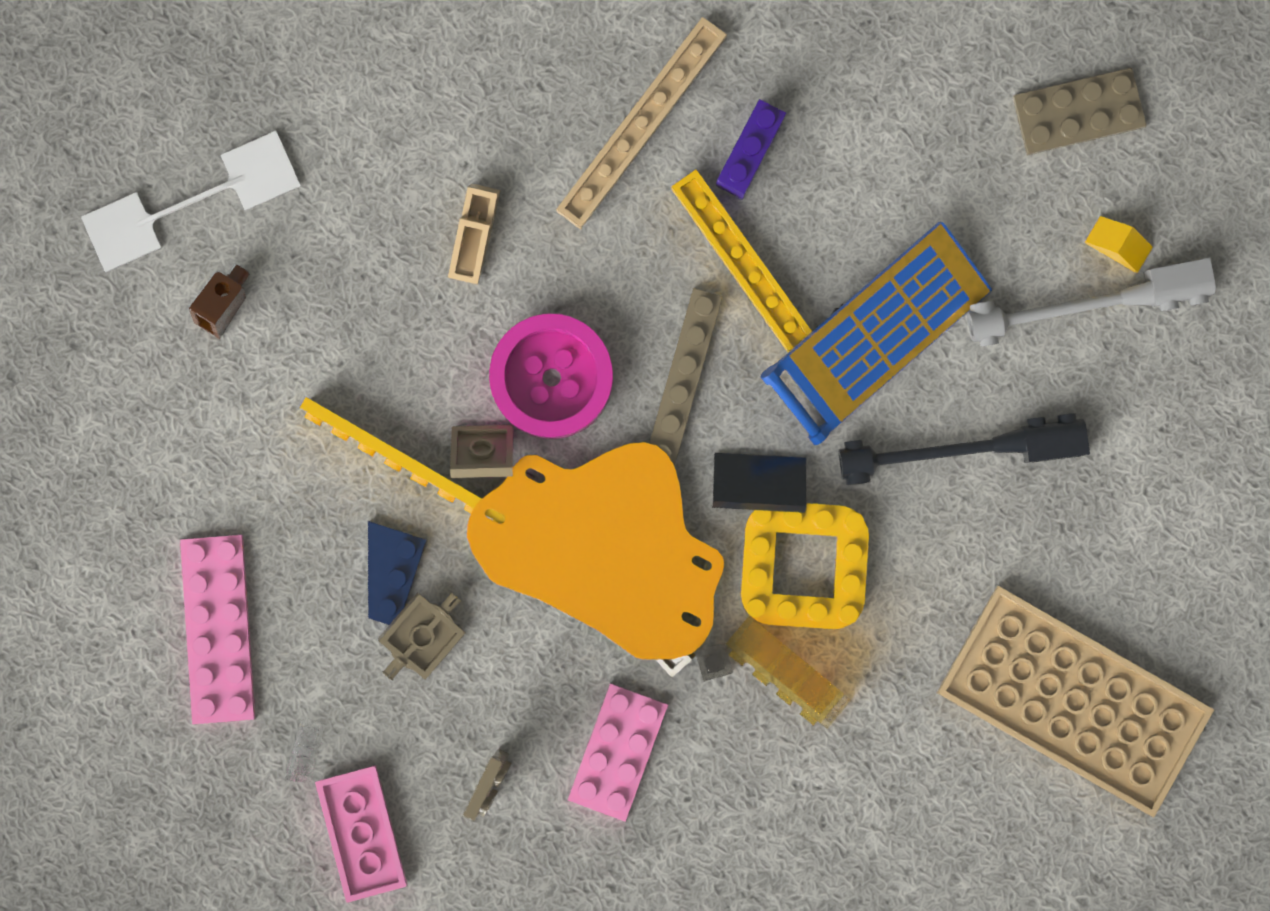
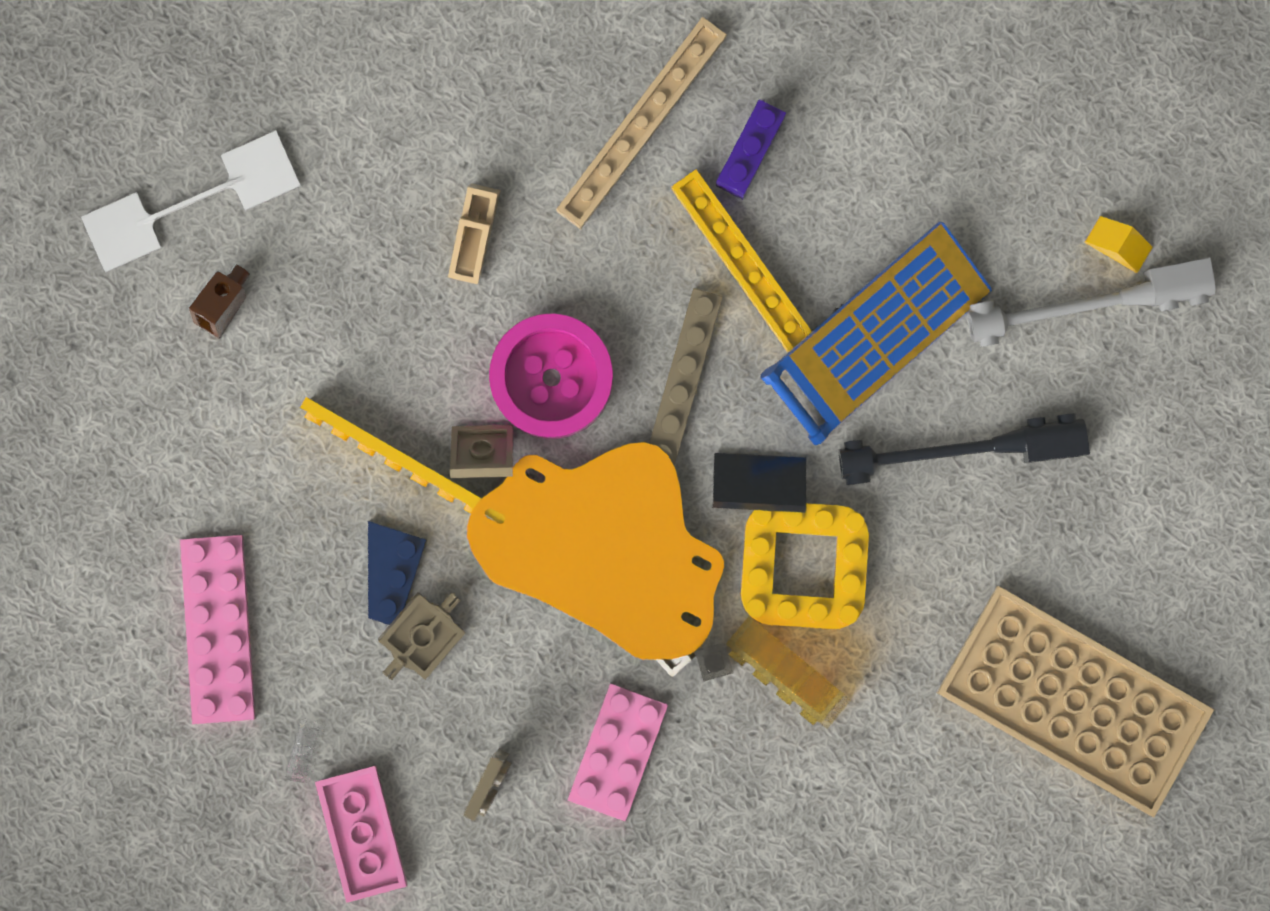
dark tan plate [1012,68,1147,156] -> none

